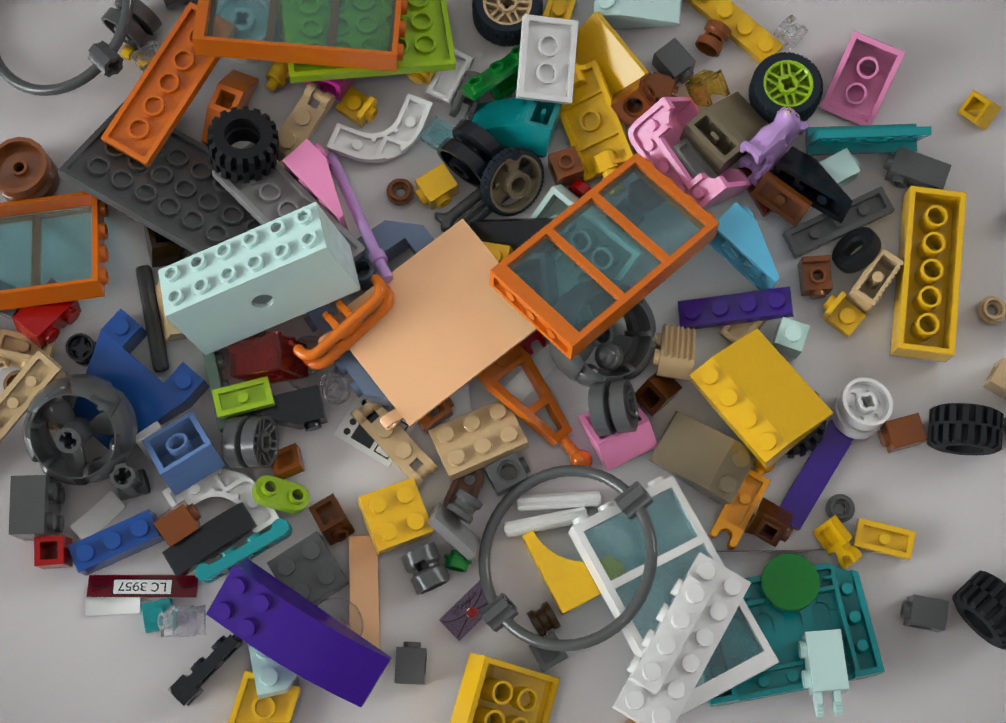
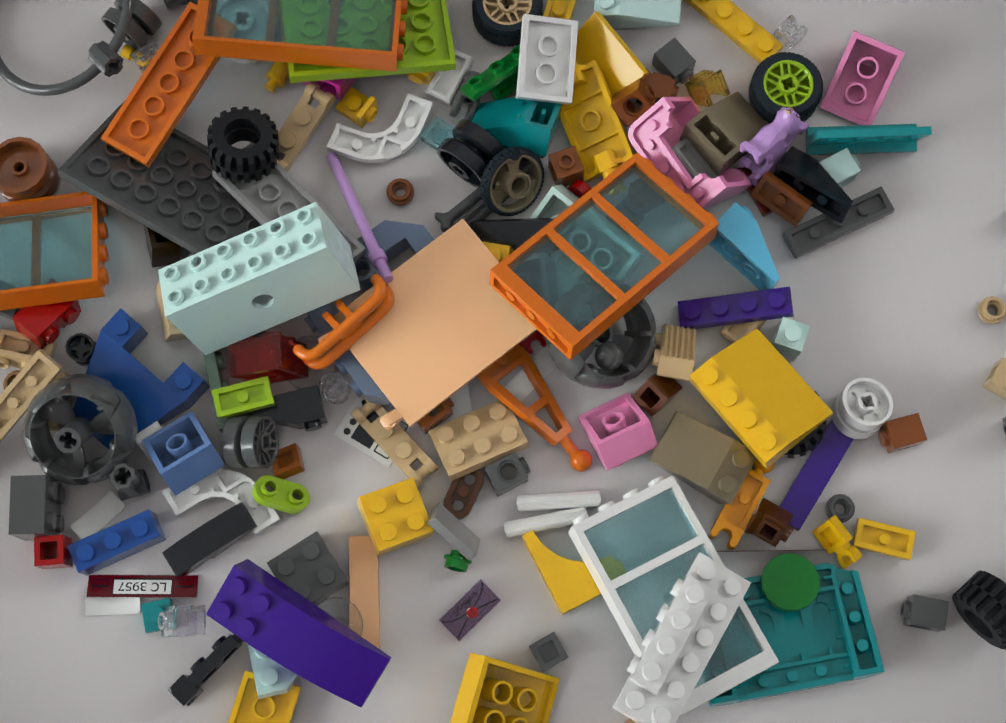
dark grey axle [136,265,169,372] -> none
dark orange brick [153,499,202,547] -> none
teal plate [195,518,292,583] -> none
orange slope [201,69,259,145] -> none
bright pink slope [282,139,348,230] -> none
reddish brown bracket [309,494,355,545] -> none
dark grey brick [394,642,427,685] -> none
dark grey wheel [401,542,451,595] -> none
yellow brick [414,163,459,211] -> none
dark grey wheel [446,489,483,524] -> none
dark grey piece [478,465,658,652] -> none
dark brown wheel [526,601,561,637] -> none
dark grey wheel [588,379,638,437] -> none
dark orange wheel [695,19,732,57] -> none
dark orange brick [798,255,833,299] -> none
light aqua hinge [798,629,850,718] -> none
yellow bracket [821,291,866,338] -> none
black tyre [832,227,881,274] -> none
tan brick [845,248,904,314] -> none
dark grey brick [883,146,952,190] -> none
yellow brick [890,186,967,362] -> none
black tyre [927,403,1004,455] -> none
yellow slope [958,89,1002,130] -> none

